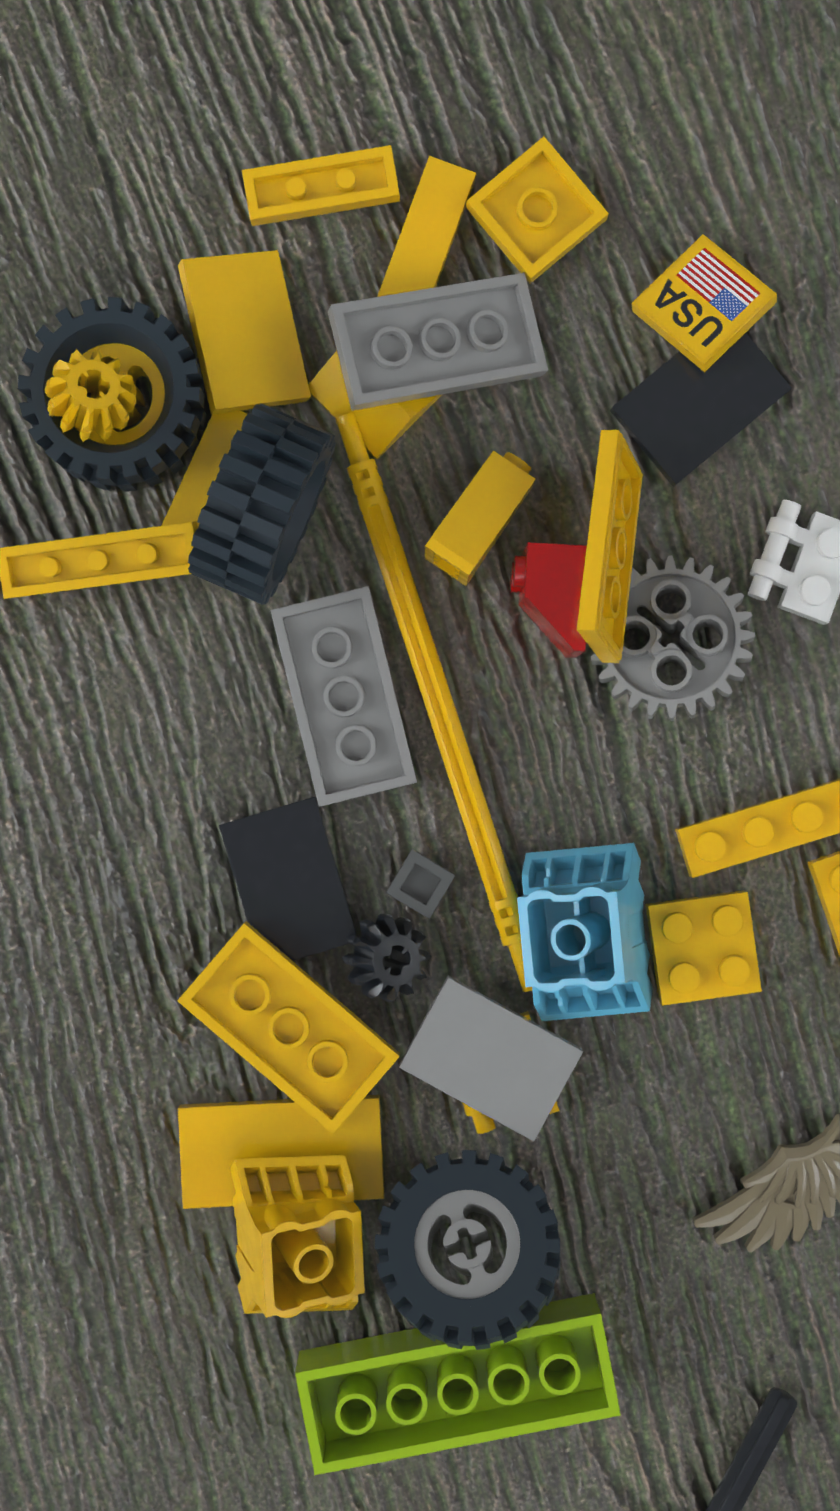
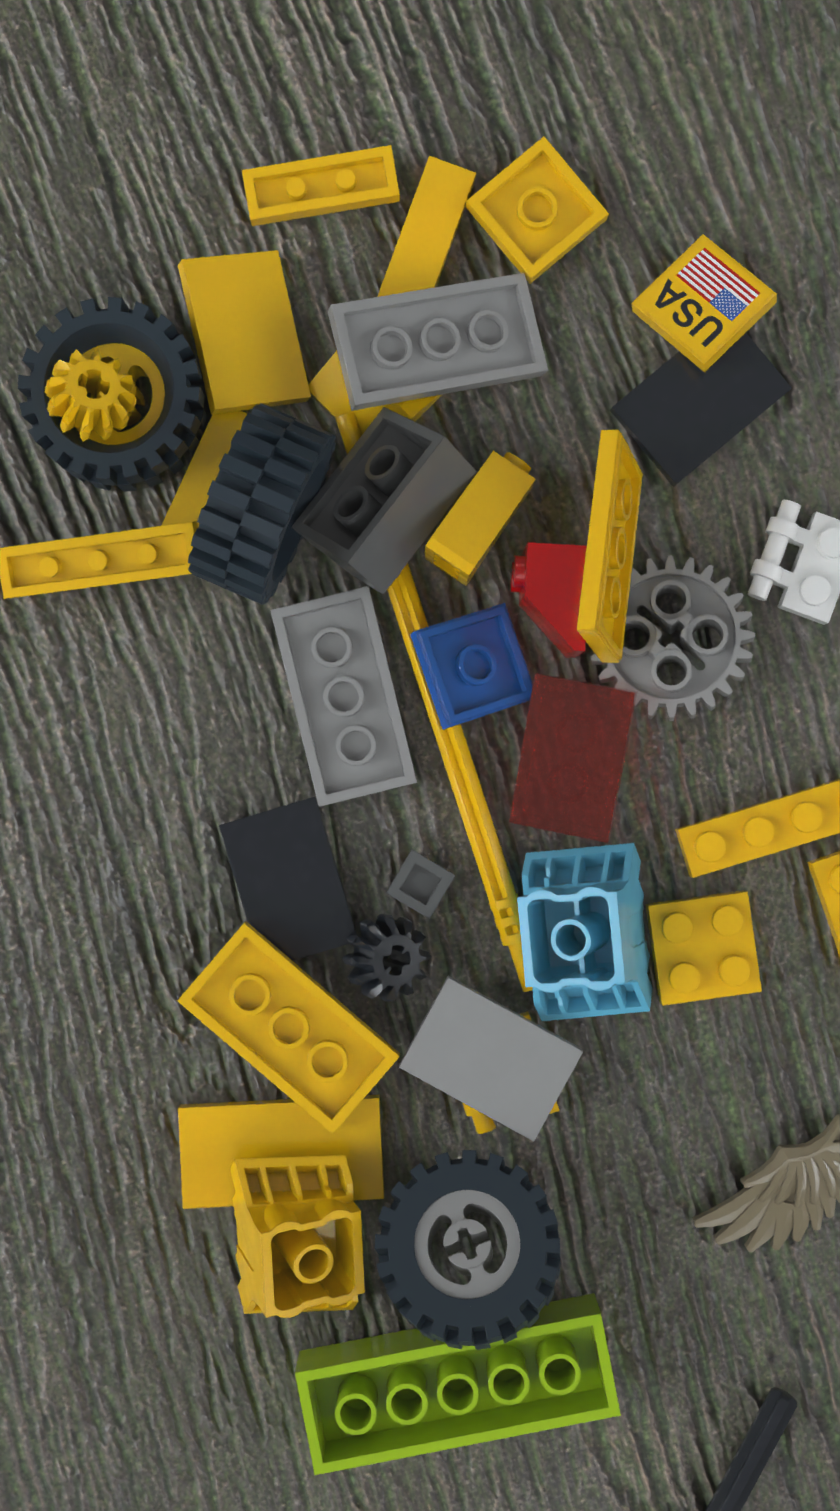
none -> dark grey slope [291,407,477,594]
none -> blue tile [410,603,538,730]
none -> clear red tile [509,673,637,843]

